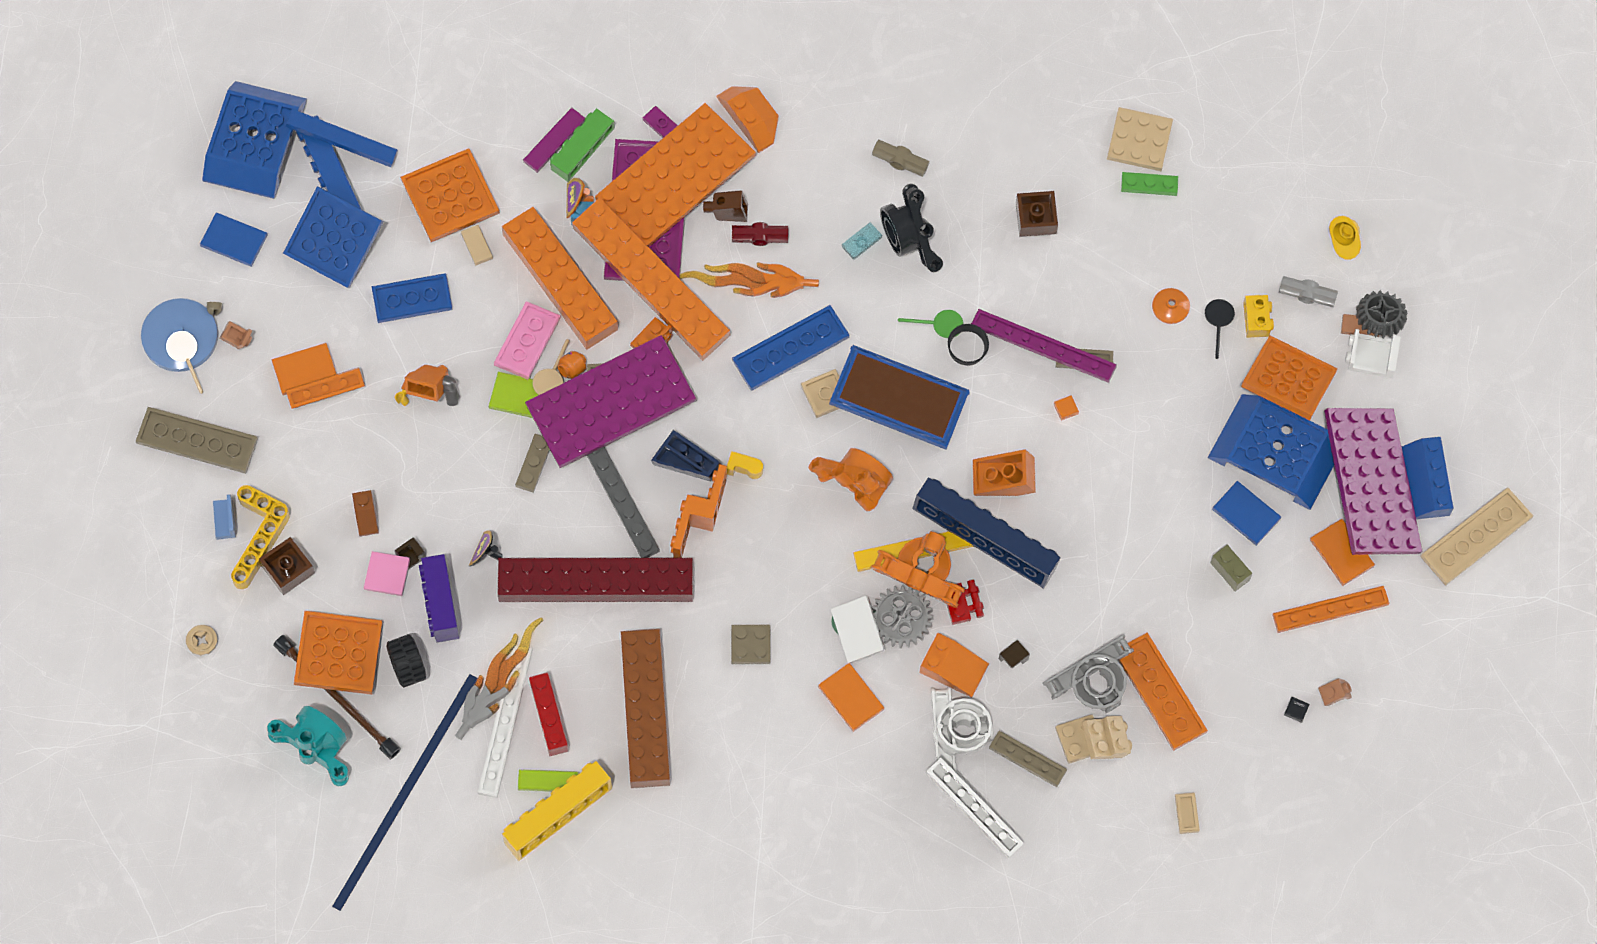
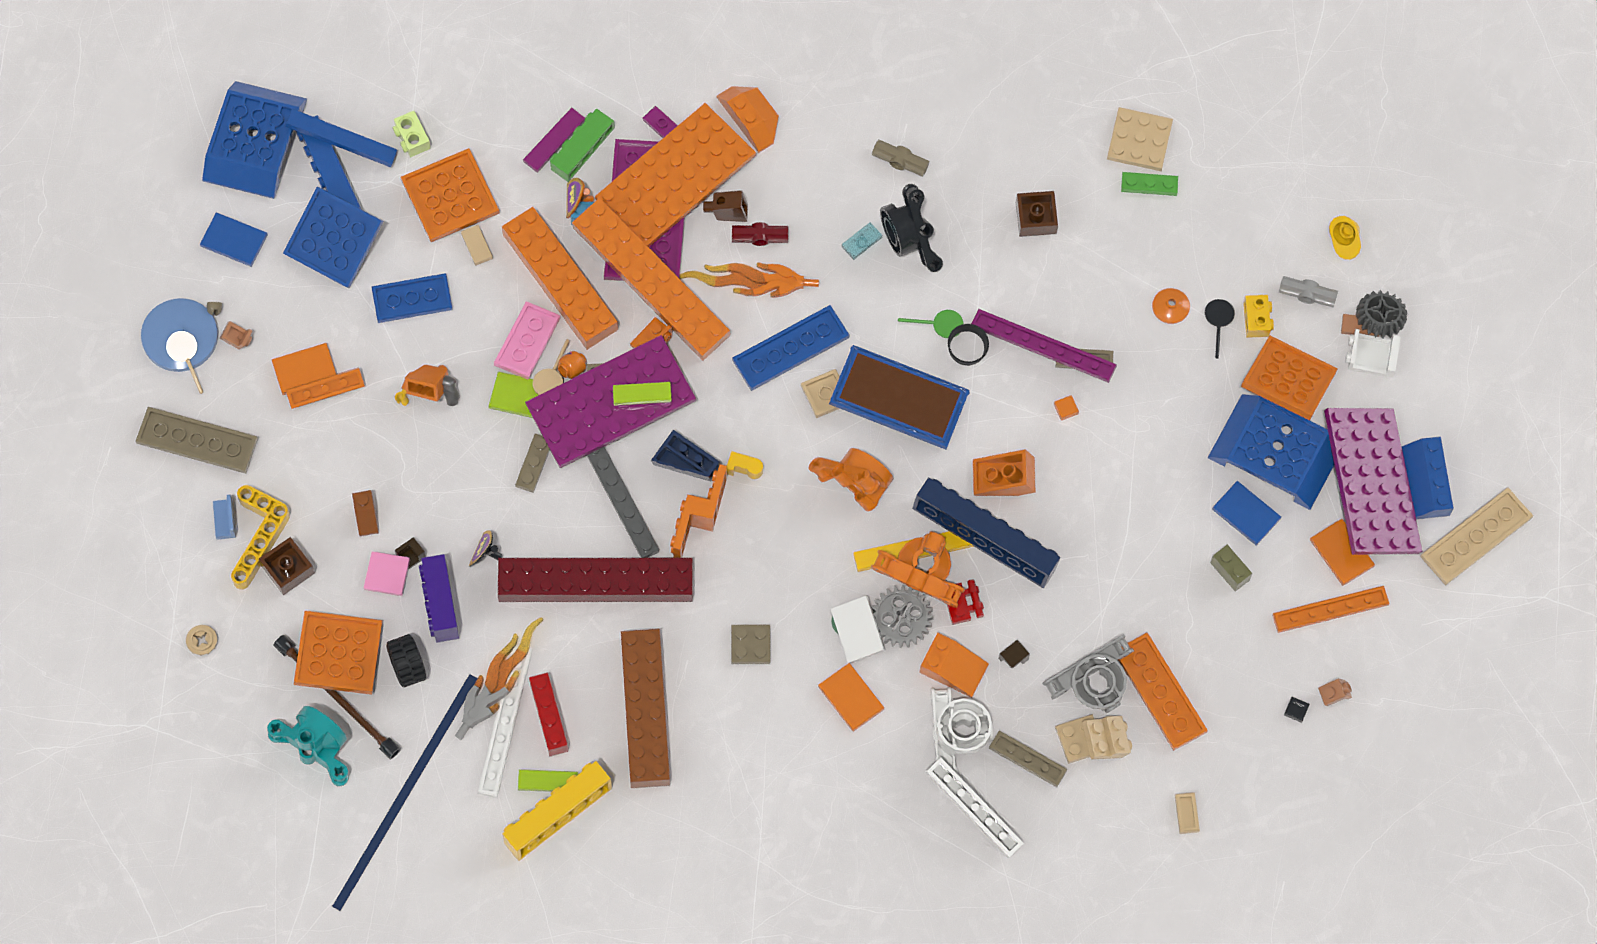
none -> yellowish green brick [392,111,431,157]
none -> lime tile [613,382,671,406]

